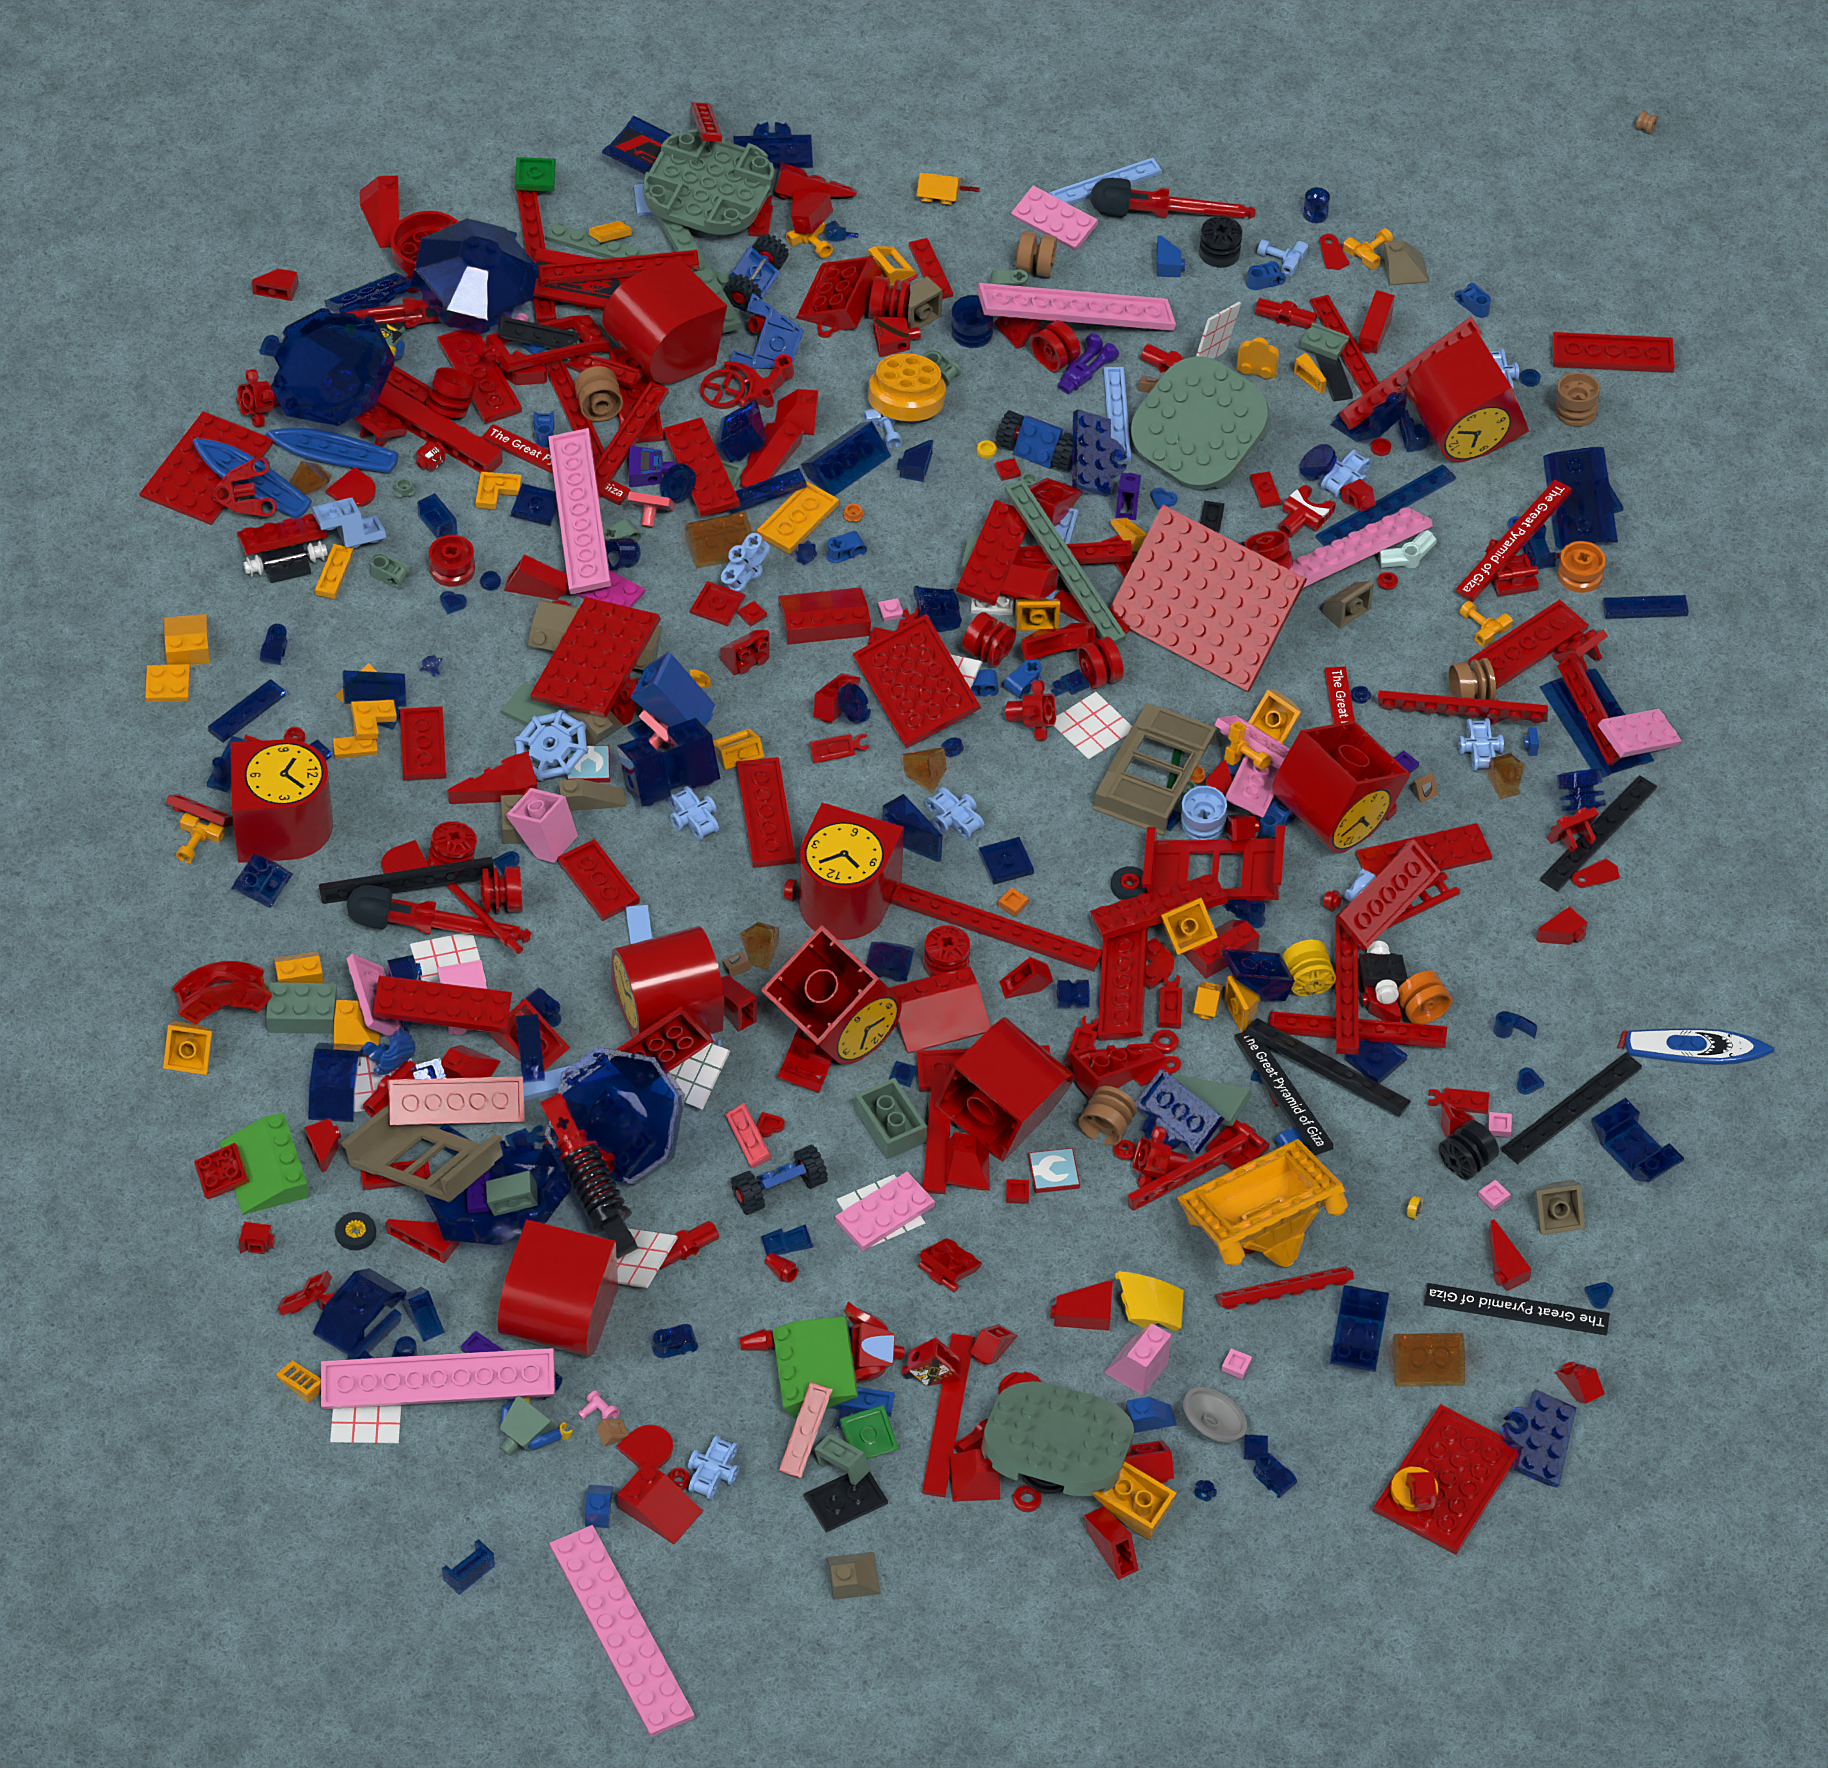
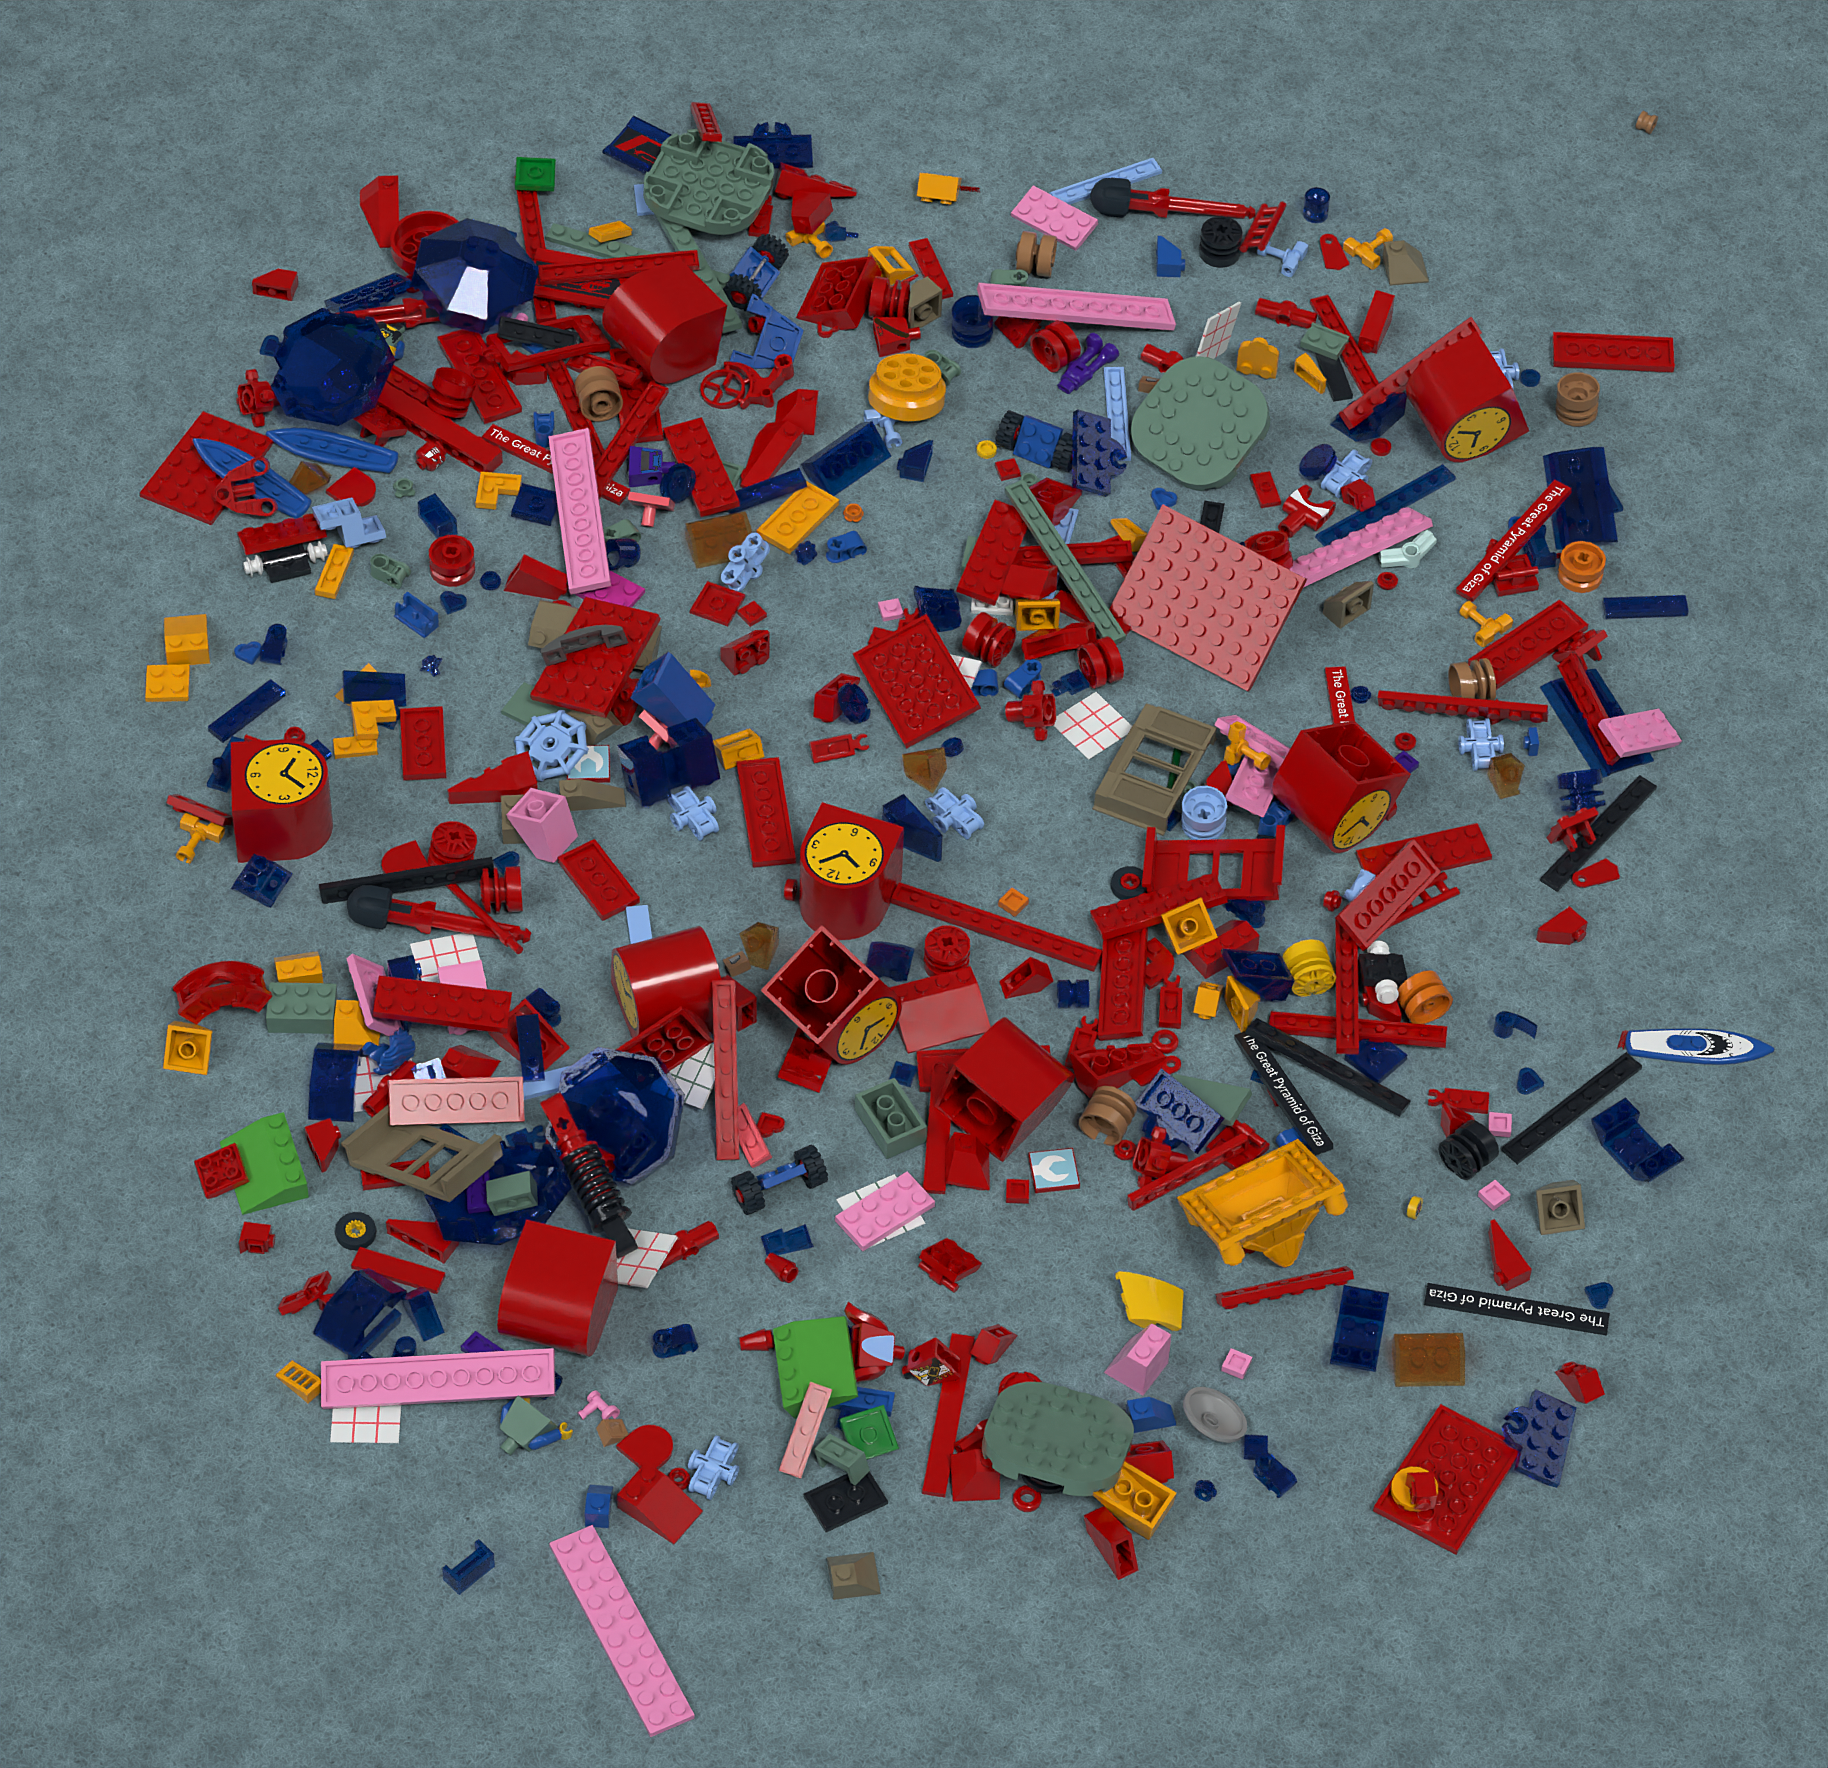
clear blue tile [627,719,655,744] -> none
clear blue slope [717,399,766,463] -> none
red slope [779,587,871,645] -> none
clear blue plate [979,837,1034,885] -> none
red slope [1050,1280,1113,1331] -> none
dark purple torso [1116,473,1141,520] -> none
orange plate [1190,766,1206,784] -> none
red slope [1227,814,1259,841] -> none
blue piece [1246,261,1286,290] -> none
light orange slope [1248,690,1302,744] -> none
clear blue plate [1398,410,1430,452] -> none
medium nougat slope [1412,773,1438,803] -> none
blue piece [1454,282,1491,318] -> none
none -> blue tile [234,641,262,665]
none -> red tile [351,1247,446,1294]
none -> blue hinge [394,592,439,638]
none -> dark grey slope [541,625,628,666]
none -> red tile [712,980,739,1160]
none -> red bar [1239,202,1287,253]
none -> red plate [1395,732,1416,751]

